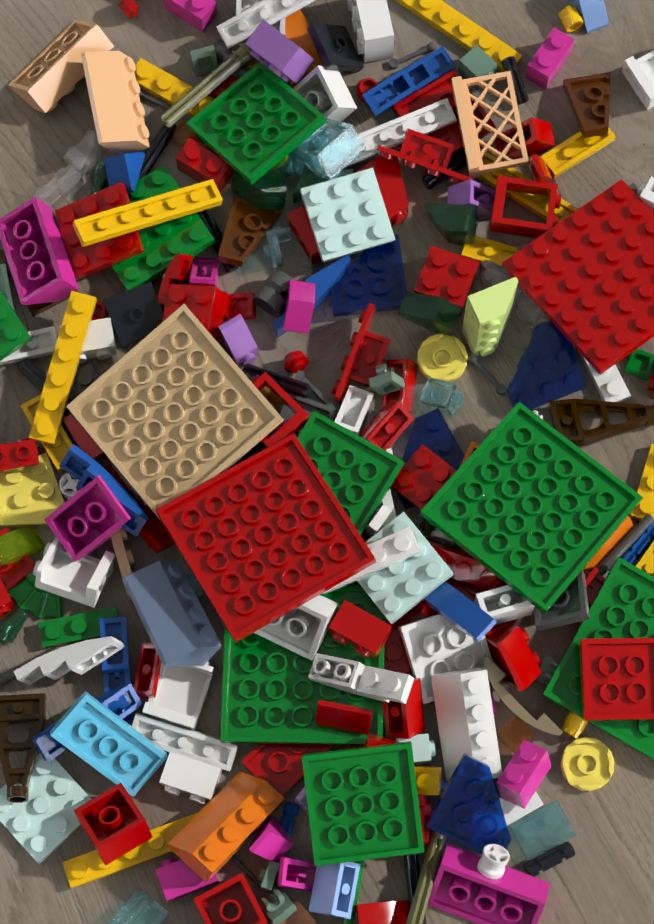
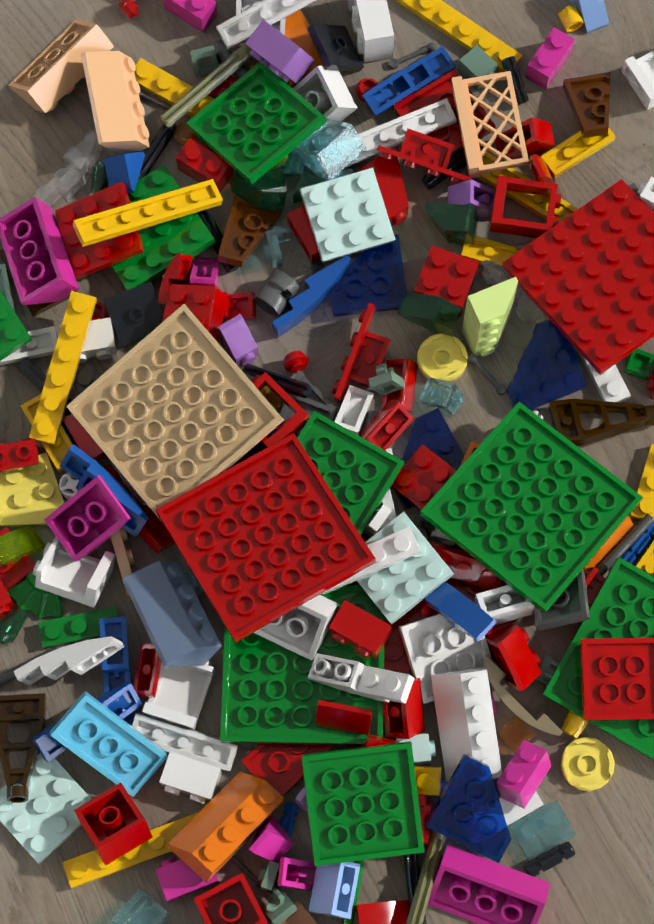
dark pink slope [283,280,315,334] -> none
white wheel [477,844,510,879] -> none

